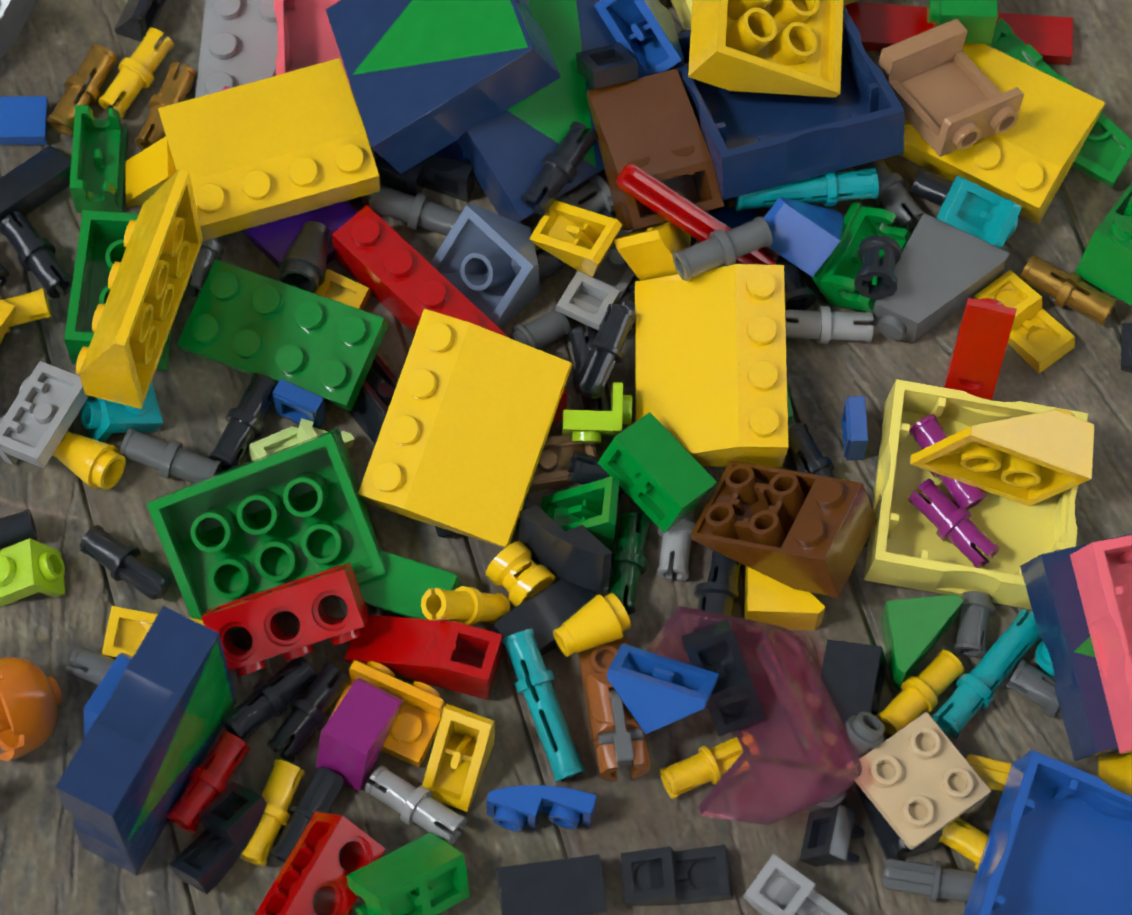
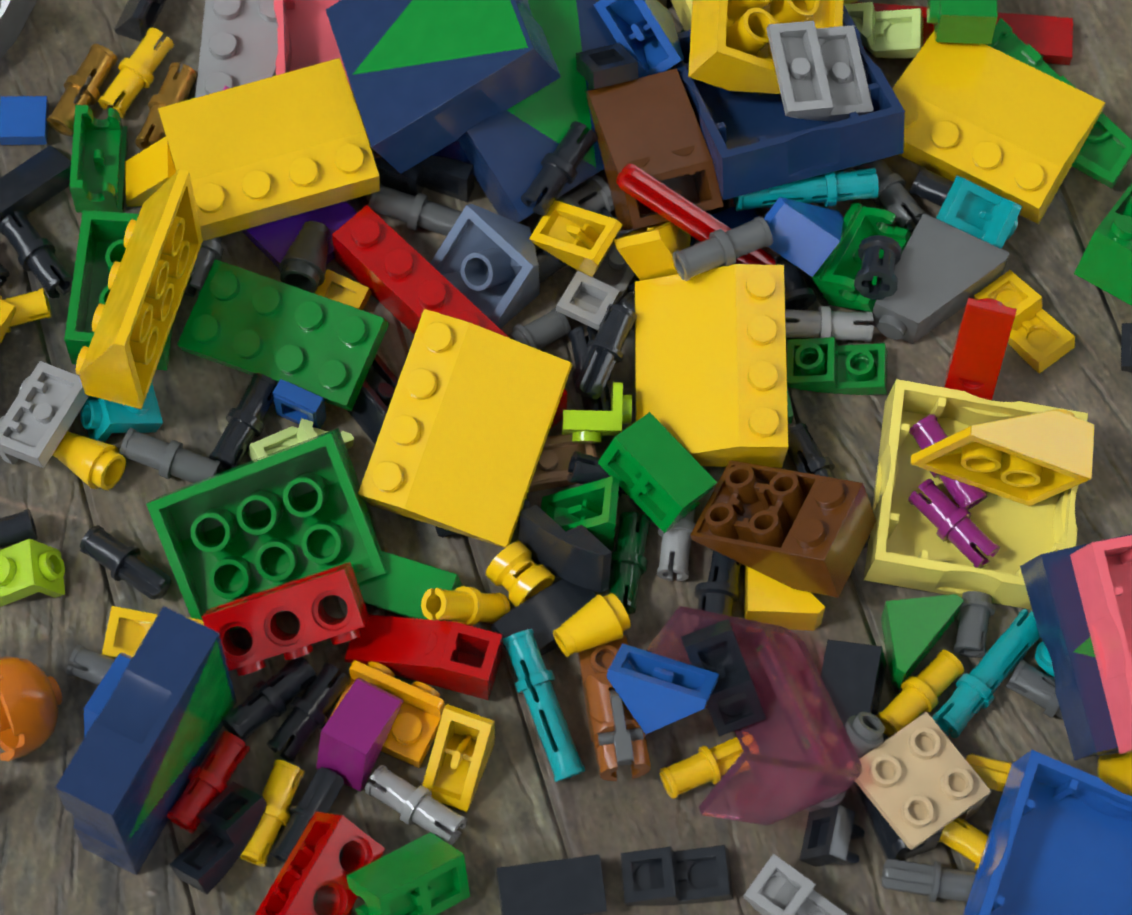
blue slope [486,785,597,832] -> none
blue tile [841,396,868,460] -> none
medium nougat panel [878,19,1024,157] -> none
pearl gold pin [1020,254,1117,326] -> none
none -> light grey slope [766,21,874,121]
none -> green slope [787,337,888,395]
none -> yellowish green slope [844,2,923,58]

